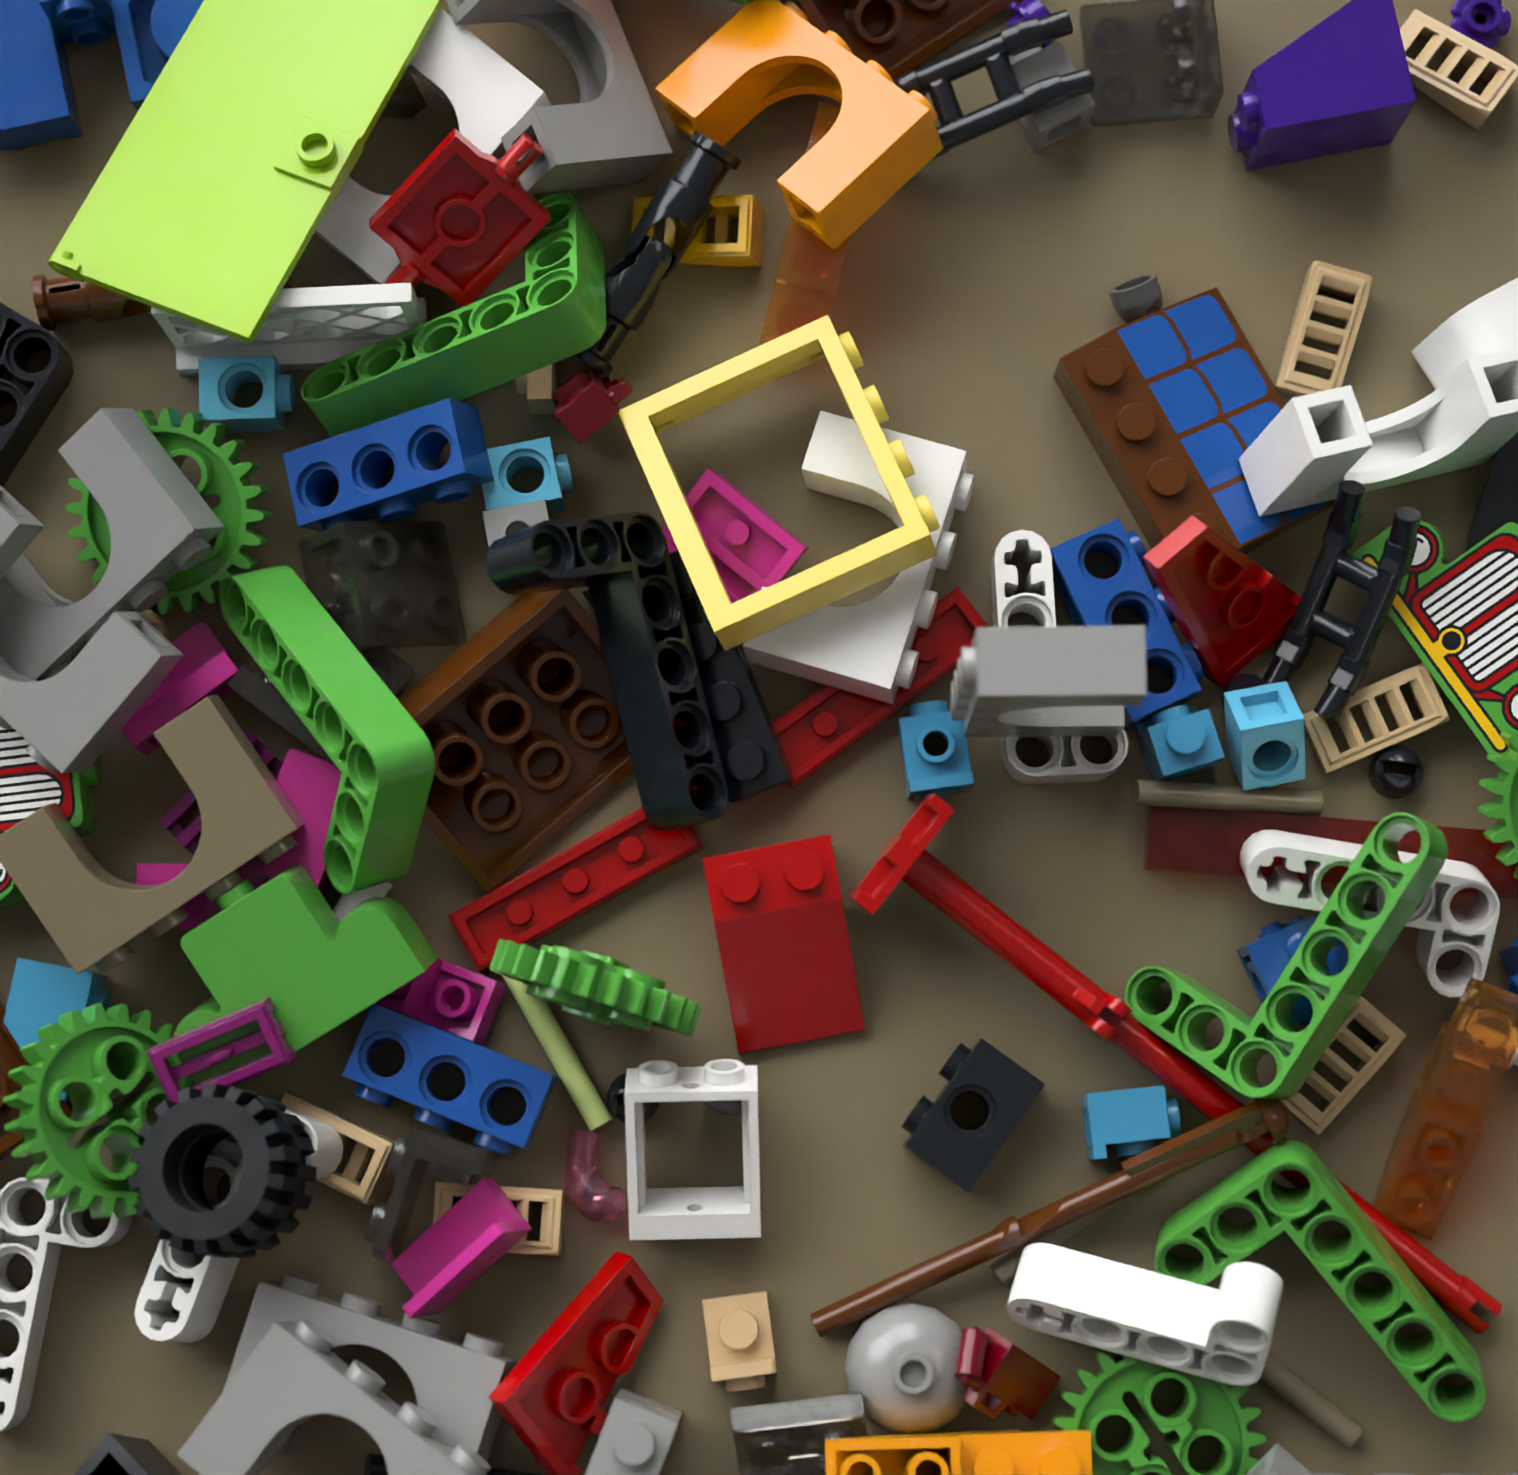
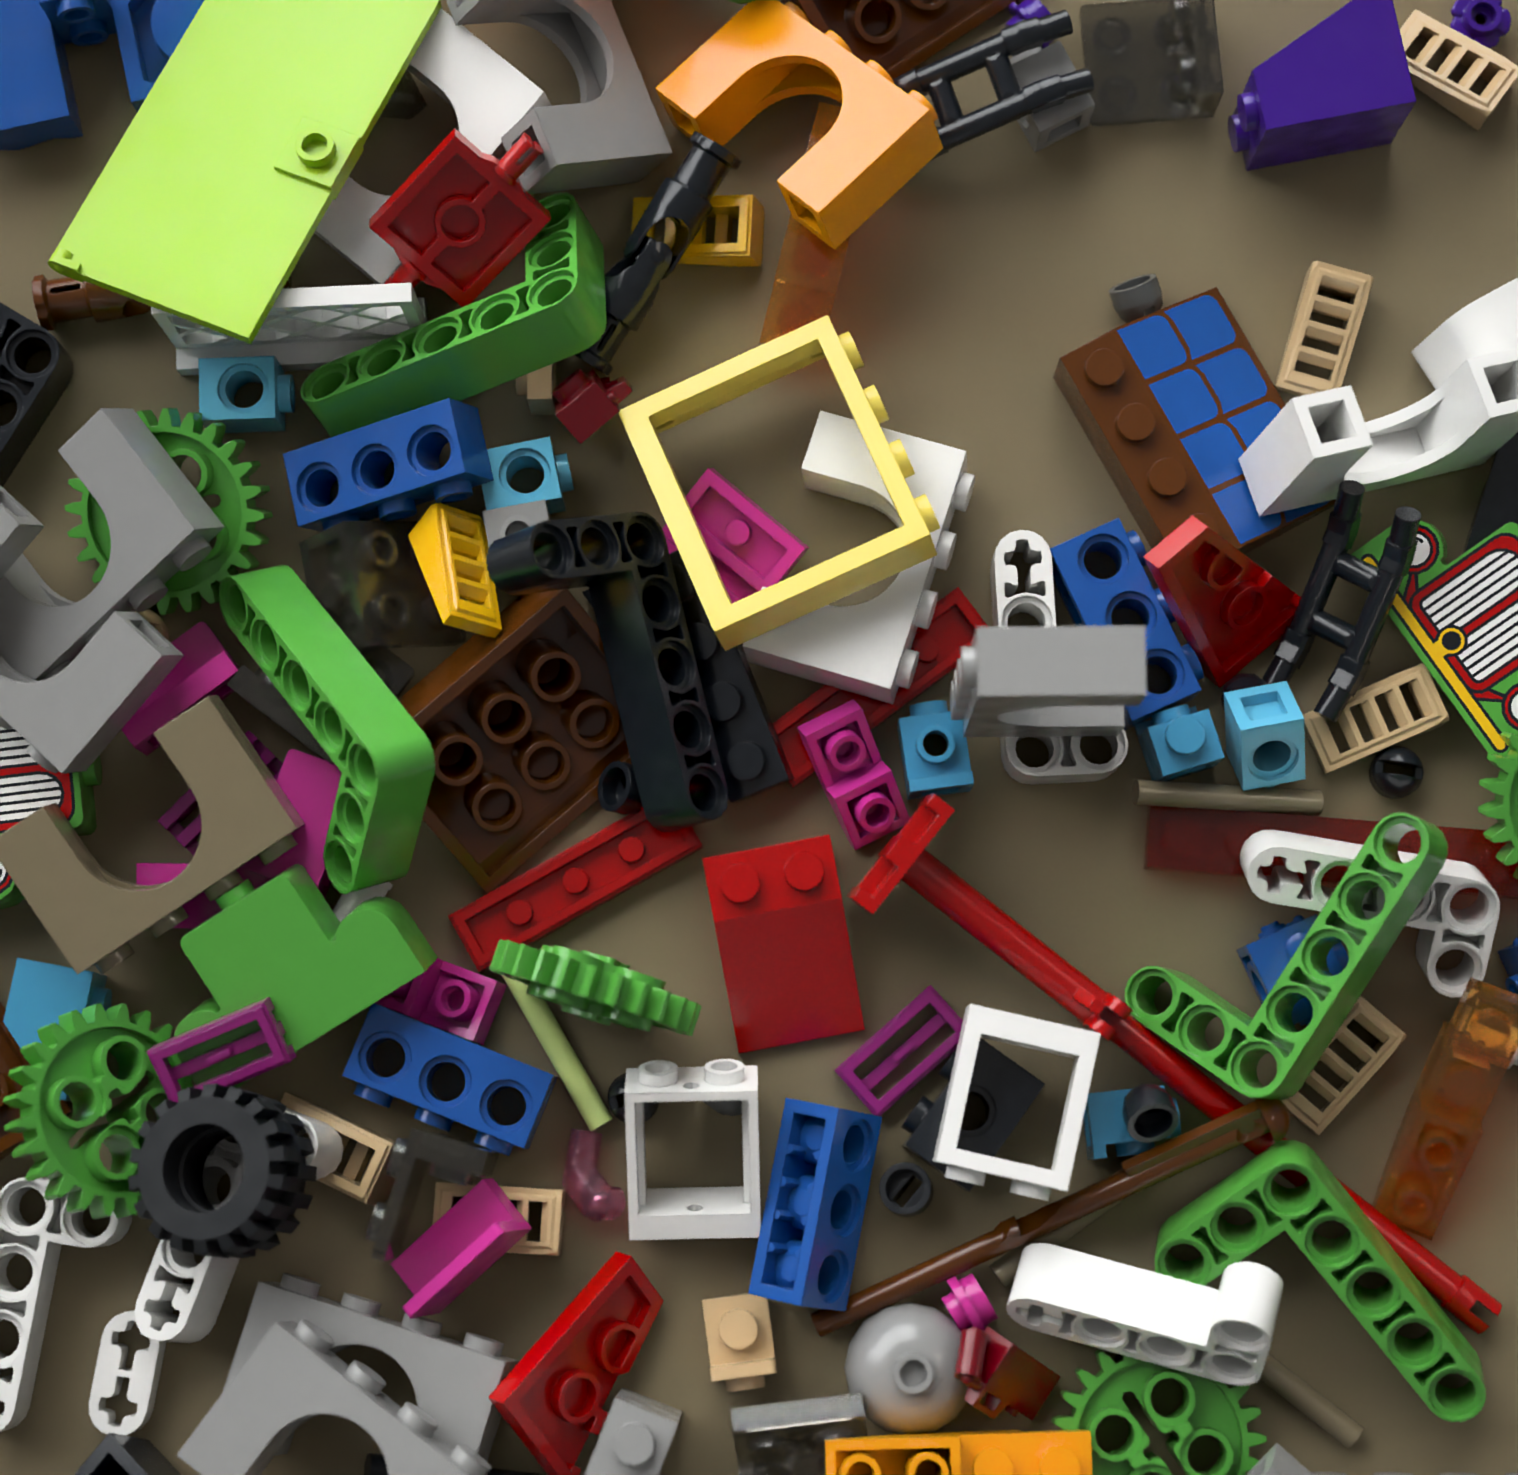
none -> white beam [89,1310,166,1436]
none -> yellow slope [408,503,502,638]
none -> black hinge [598,761,642,815]
none -> blue brick [748,1098,882,1312]
none -> dark pink slope [797,699,910,850]
none -> magenta tile [834,985,963,1116]
none -> black hinge [879,1162,933,1217]
none -> white window [932,1004,1101,1201]
none -> dark pink plate [941,1273,998,1332]
none -> black hinge [1122,1084,1179,1143]

